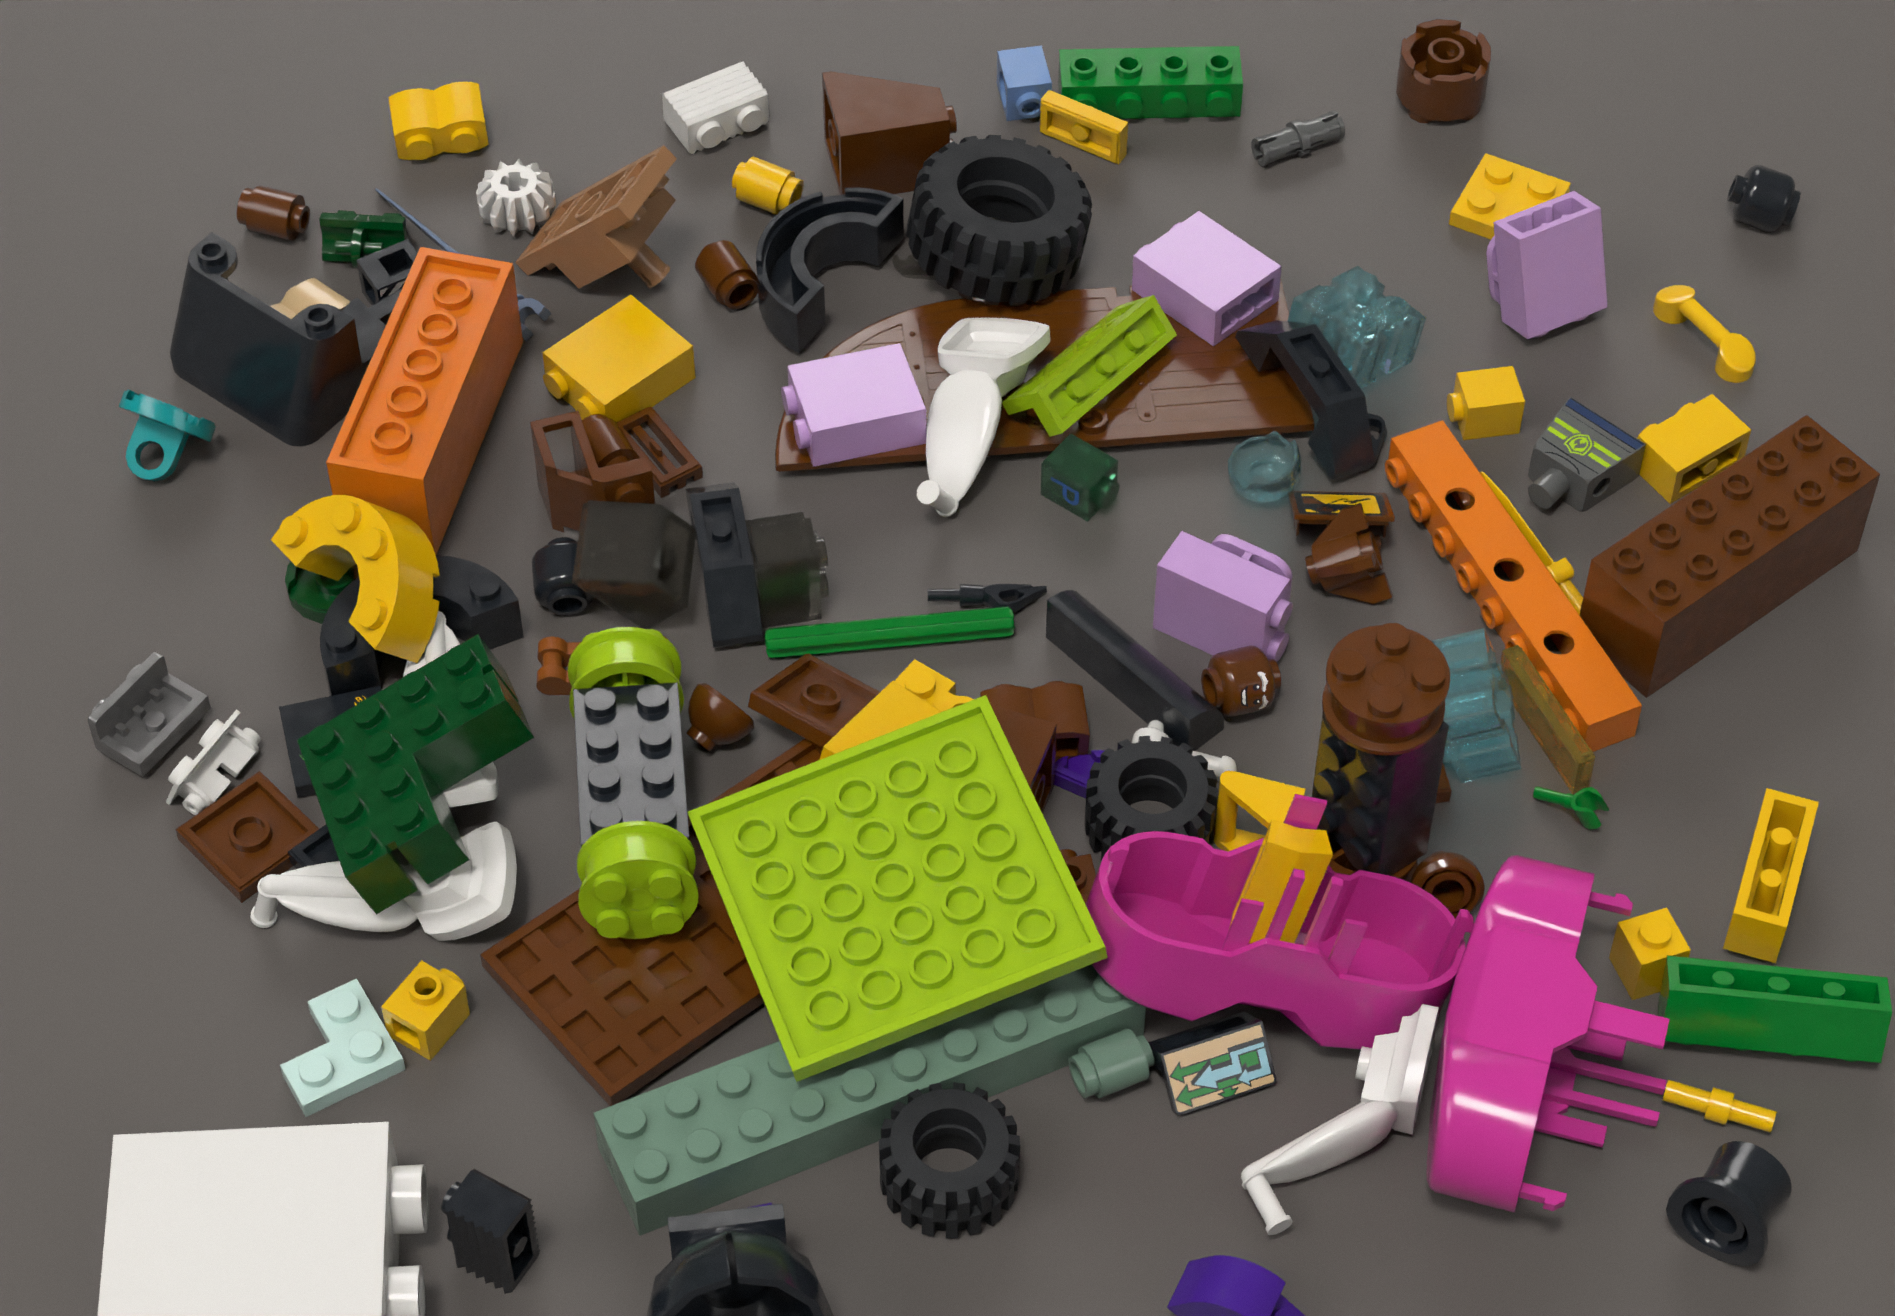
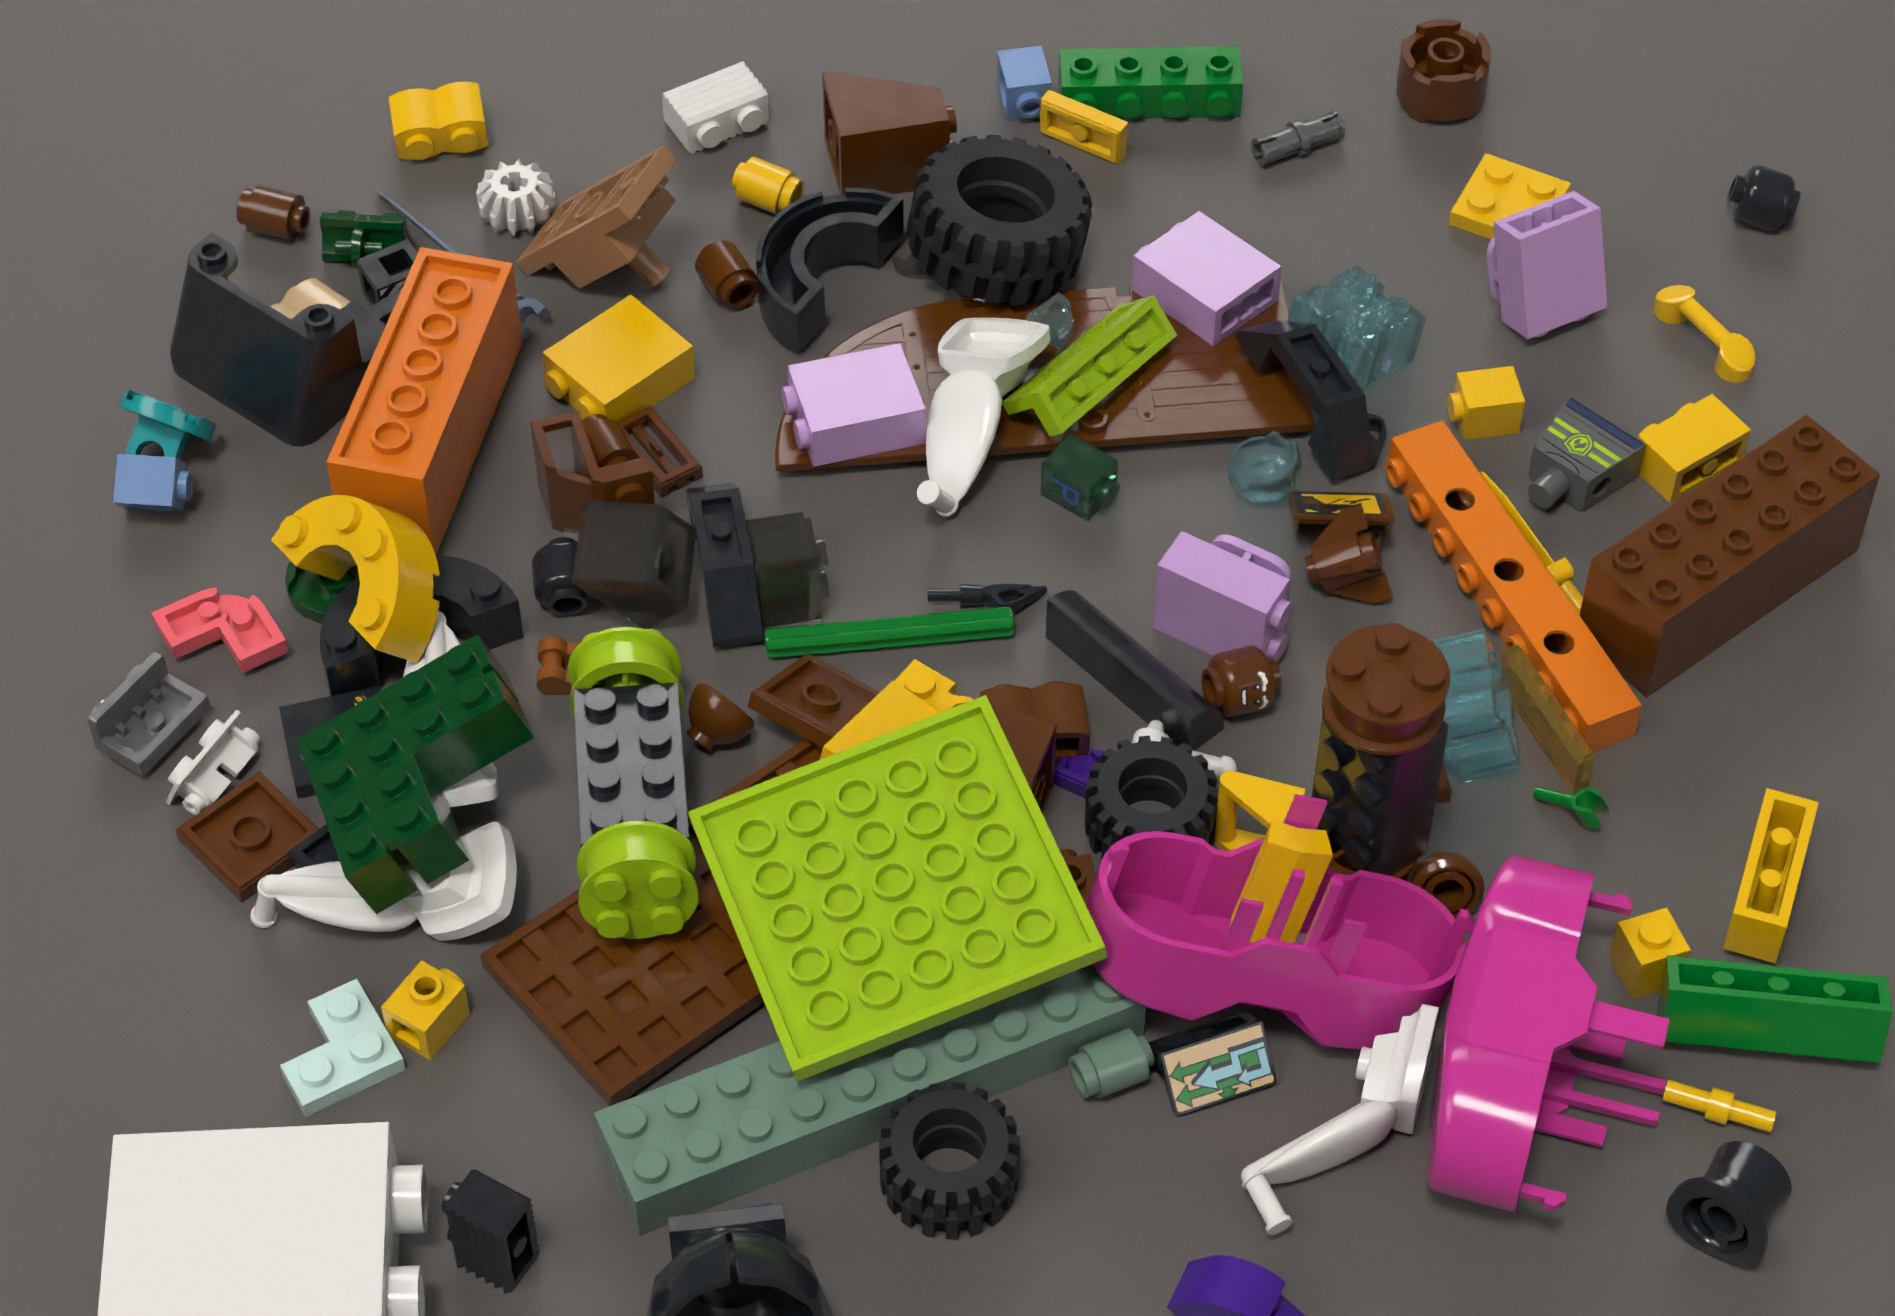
none -> medium blue brick [113,454,193,513]
none -> coral plate [151,587,289,673]
none -> clear light blue tile [1026,292,1074,350]

